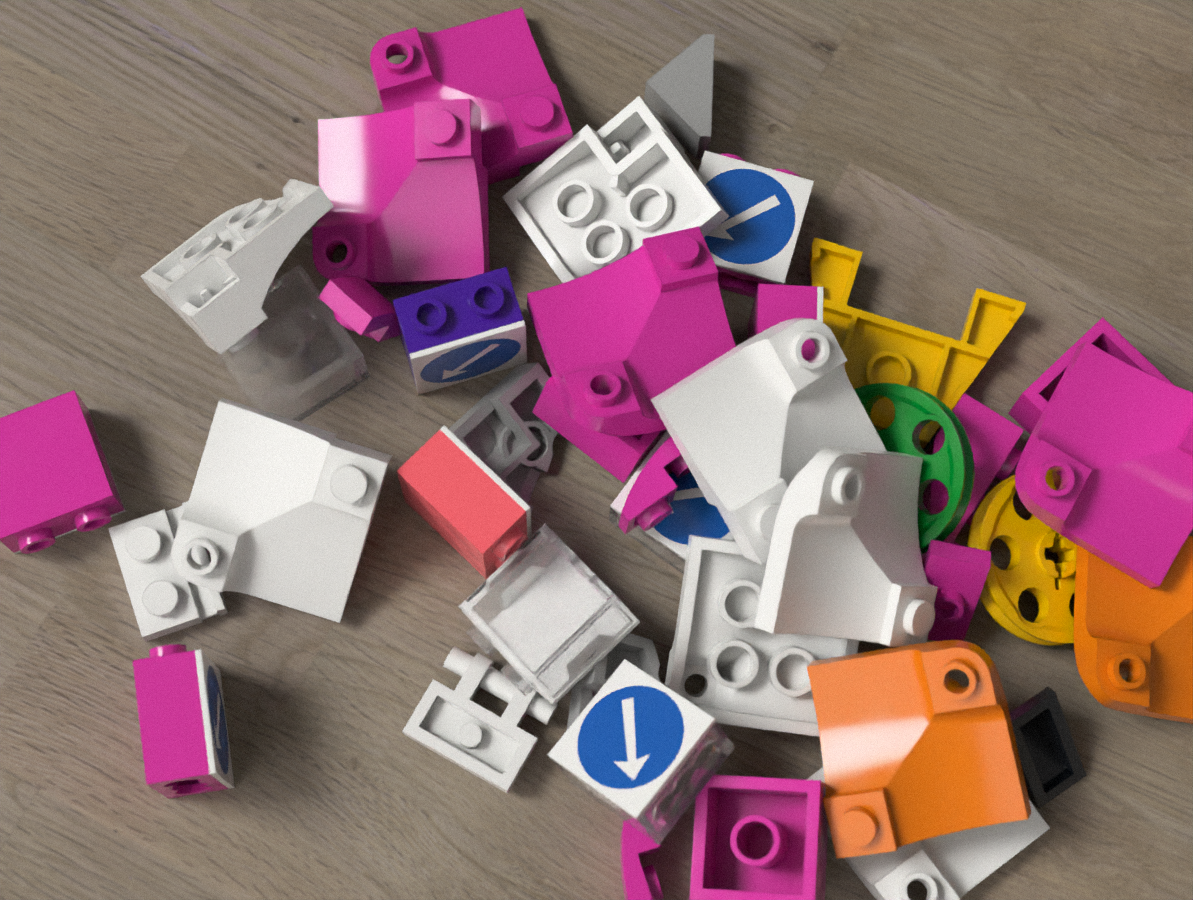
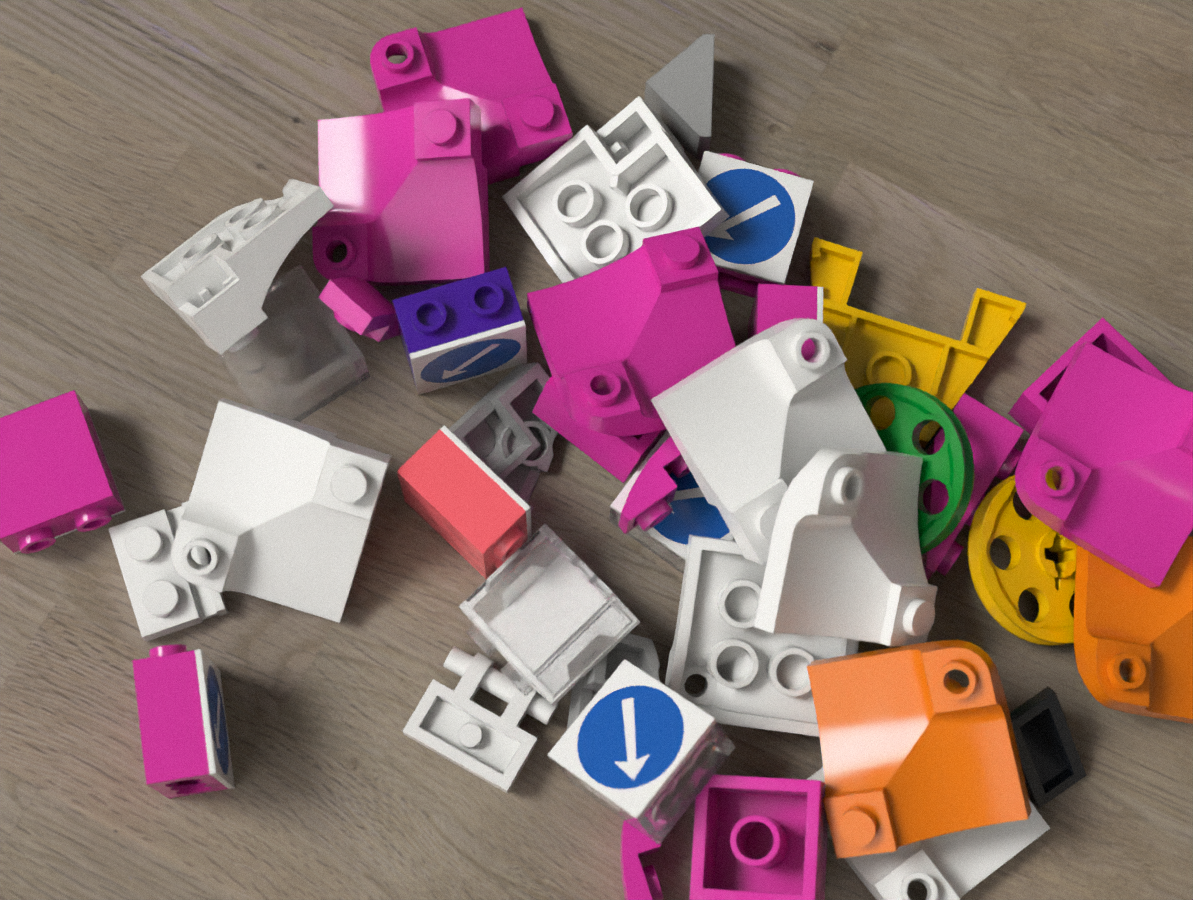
dark pink plate [923,540,991,641] -> none

